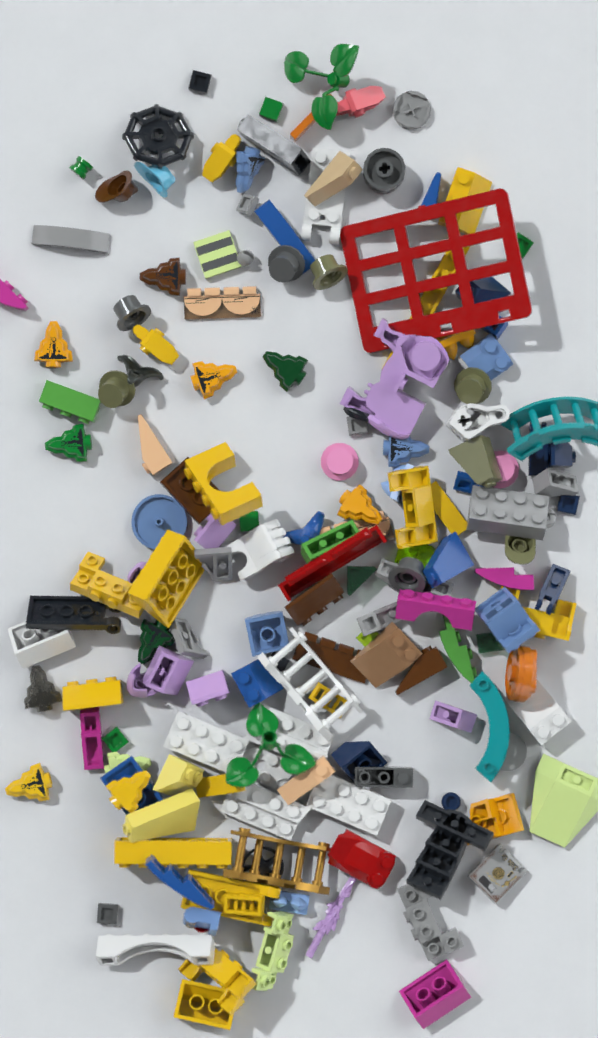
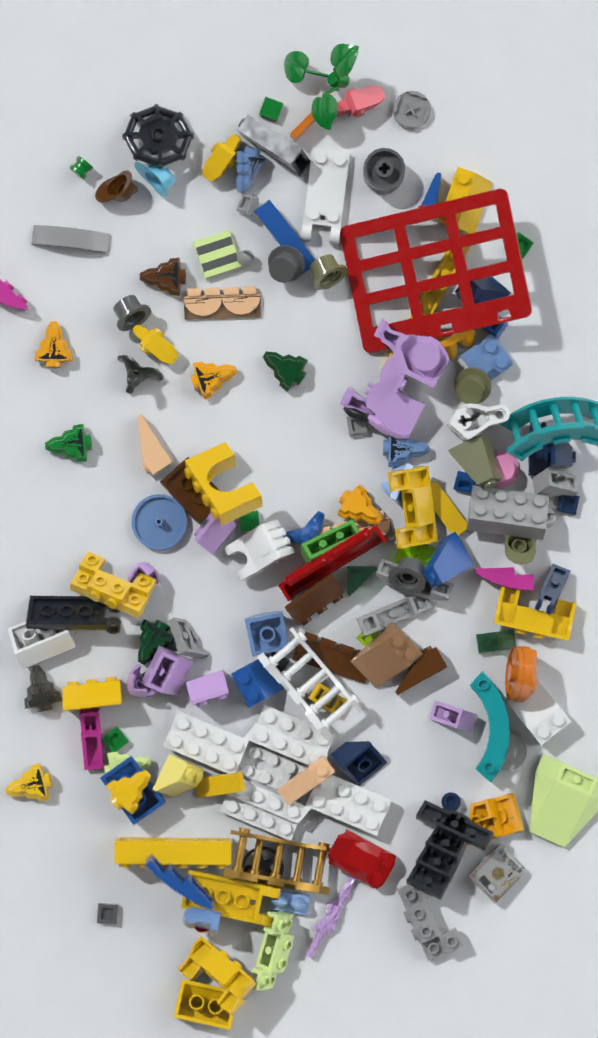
bright green brick [39,380,101,424] -> none
white arch [96,933,215,966] -> none
olive piece [98,370,136,408] -> none
light yellow slope [122,789,200,842] -> none
yellow slope [128,529,205,628] -> none
black tile [188,70,212,94] -> none
light grey wing [194,547,232,581] -> none
yellow slope [223,894,265,916] -> none
green plant [225,702,315,788] -> none
tan slope [304,151,363,206] -> none
bright pink piece [321,443,359,481] -> none
dark grey slope [355,766,413,788] -> none
dark pink arch [395,589,476,631] -> none
dark pink slope [399,959,471,1029] -> none
bright green slope [439,614,477,683] -> none
medium blue bracket [475,587,540,653] -> none

